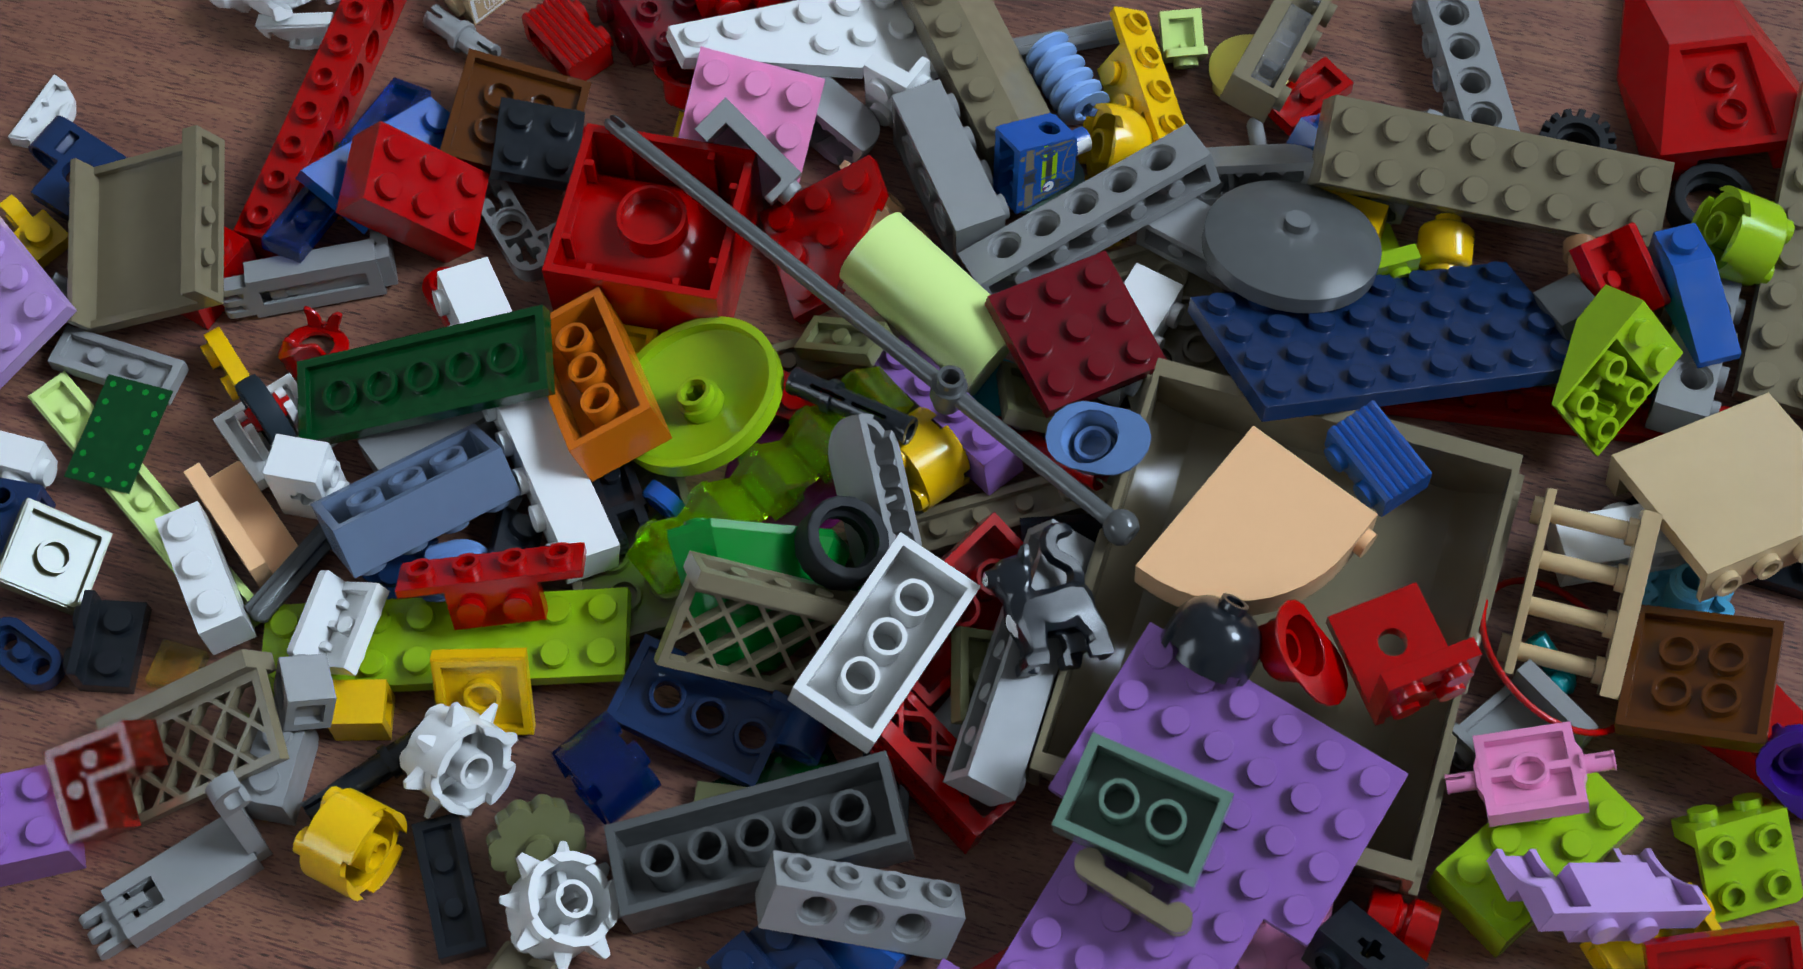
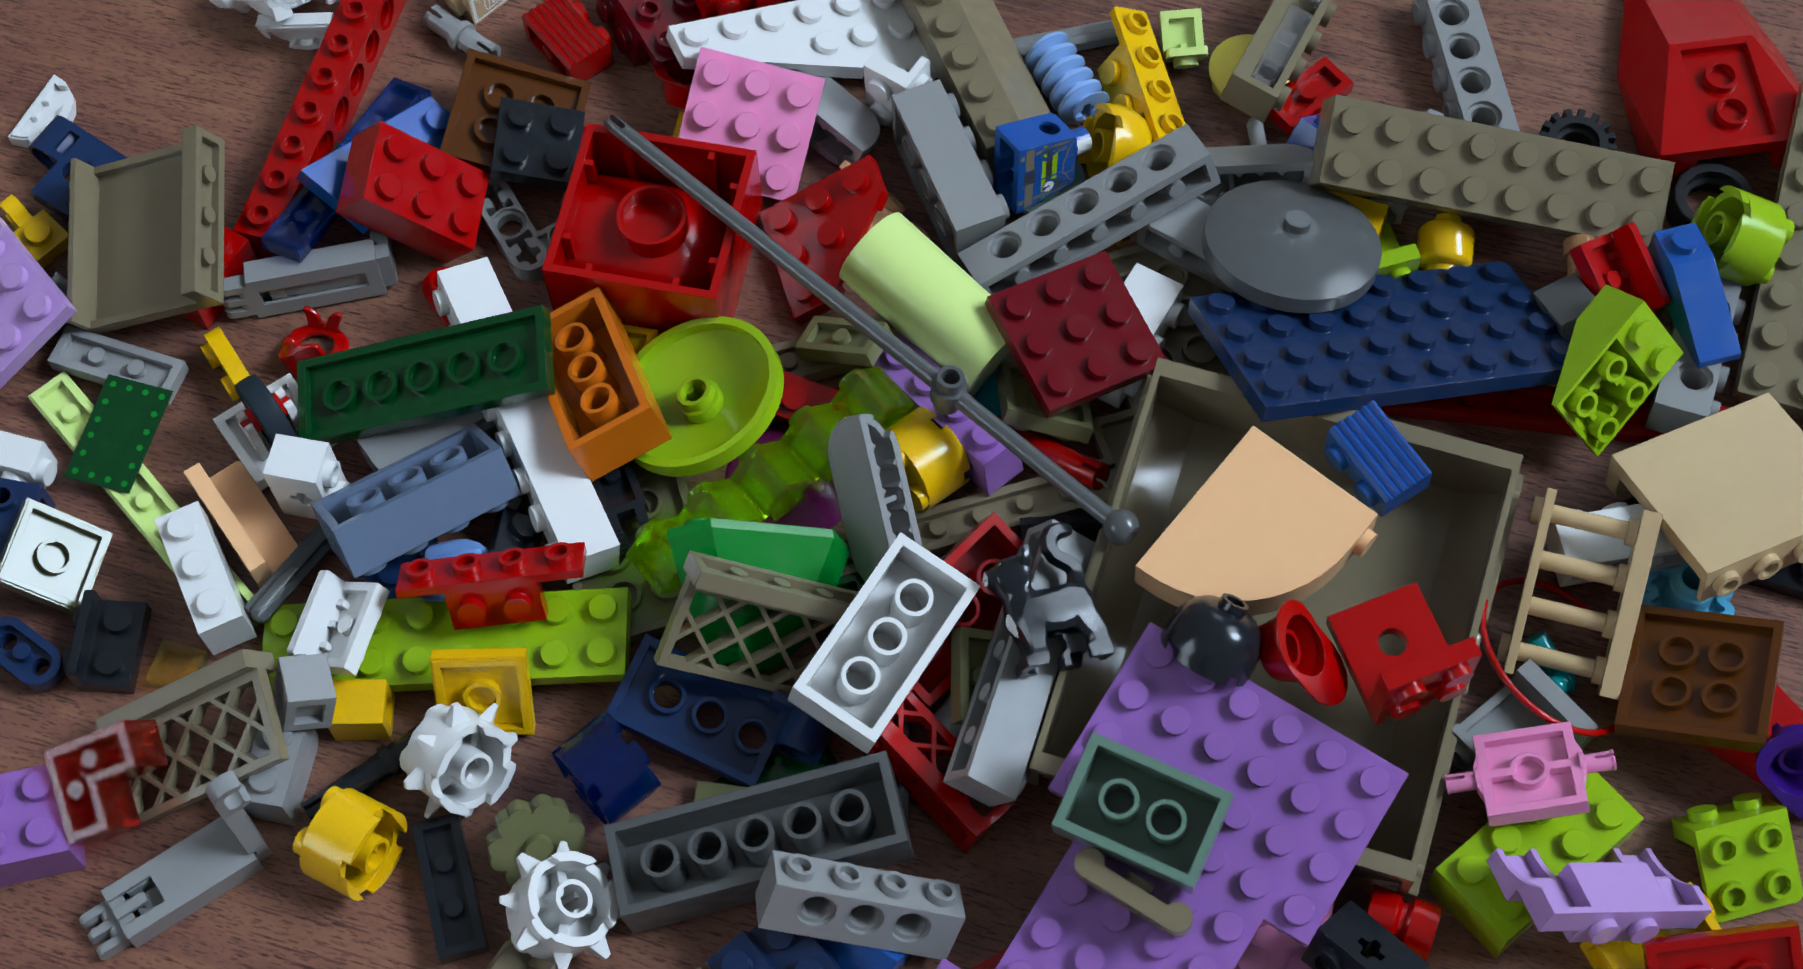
blue tile [642,479,687,522] -> none
light grey panel [695,97,802,206] -> none
black pin [785,367,918,445] -> none
black tyre [794,495,890,591] -> none
medium blue piece [1045,401,1151,476] -> none

